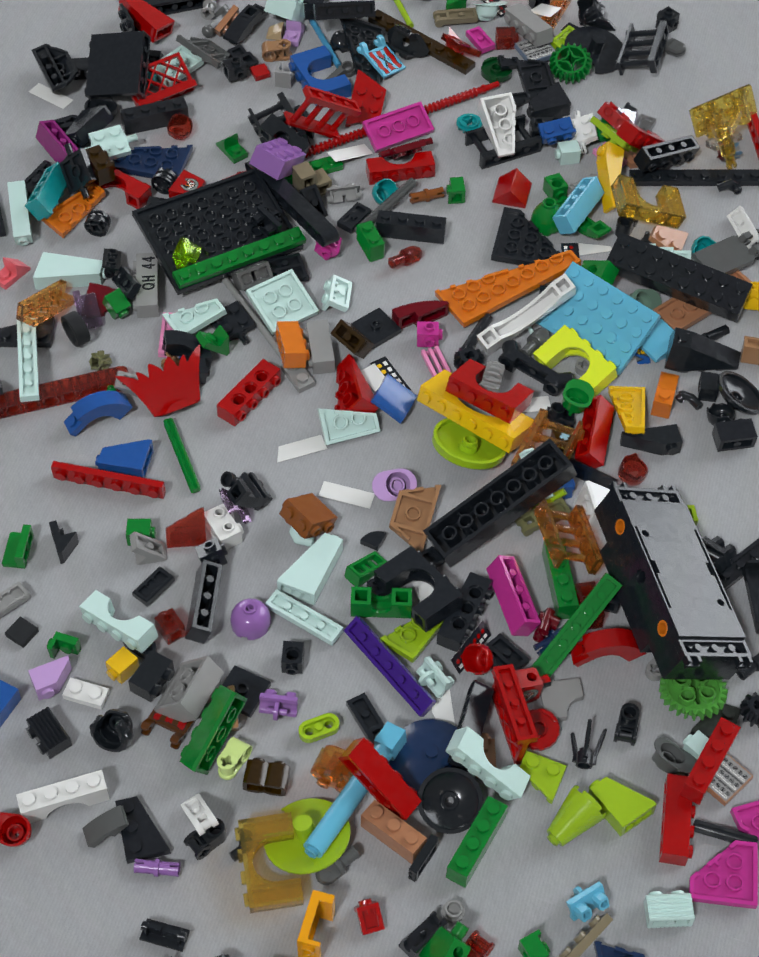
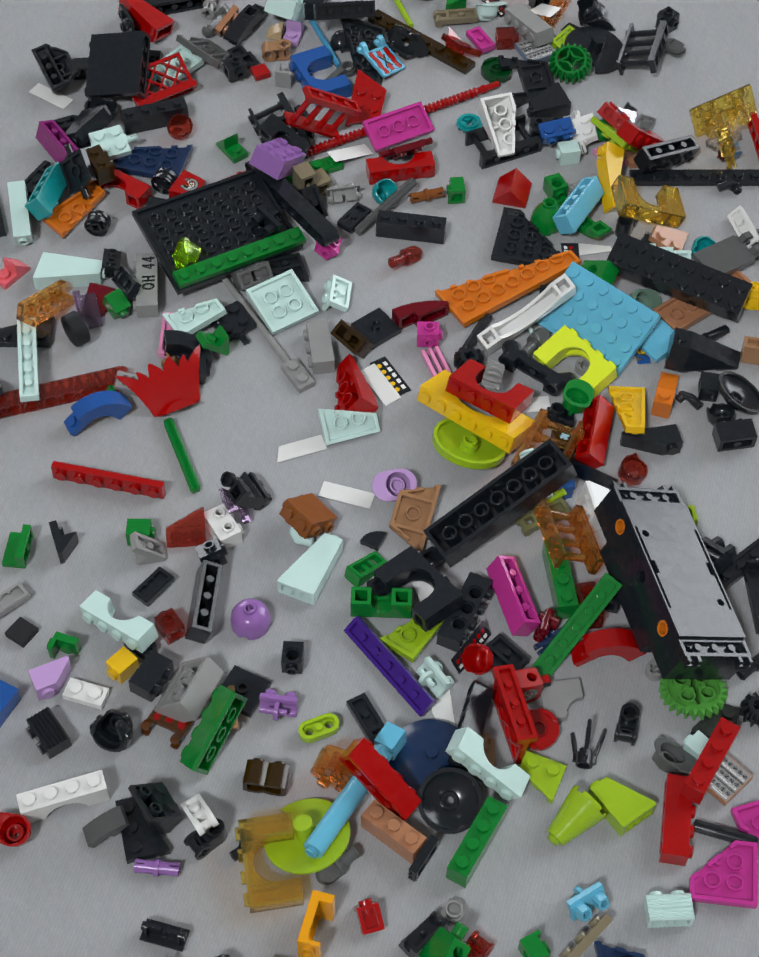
olive gear [89,350,112,374] -> none
blue slope [95,439,153,478] -> none
red brick [216,359,281,426] -> none
yellowish green piece [217,737,252,780] -> none
light aqua plate [265,589,343,646] -> none
orange brick [275,321,309,368] -> none
green brick [356,221,385,262] -> none
slope [371,374,417,424] -> none
none -> black slope [128,782,184,835]

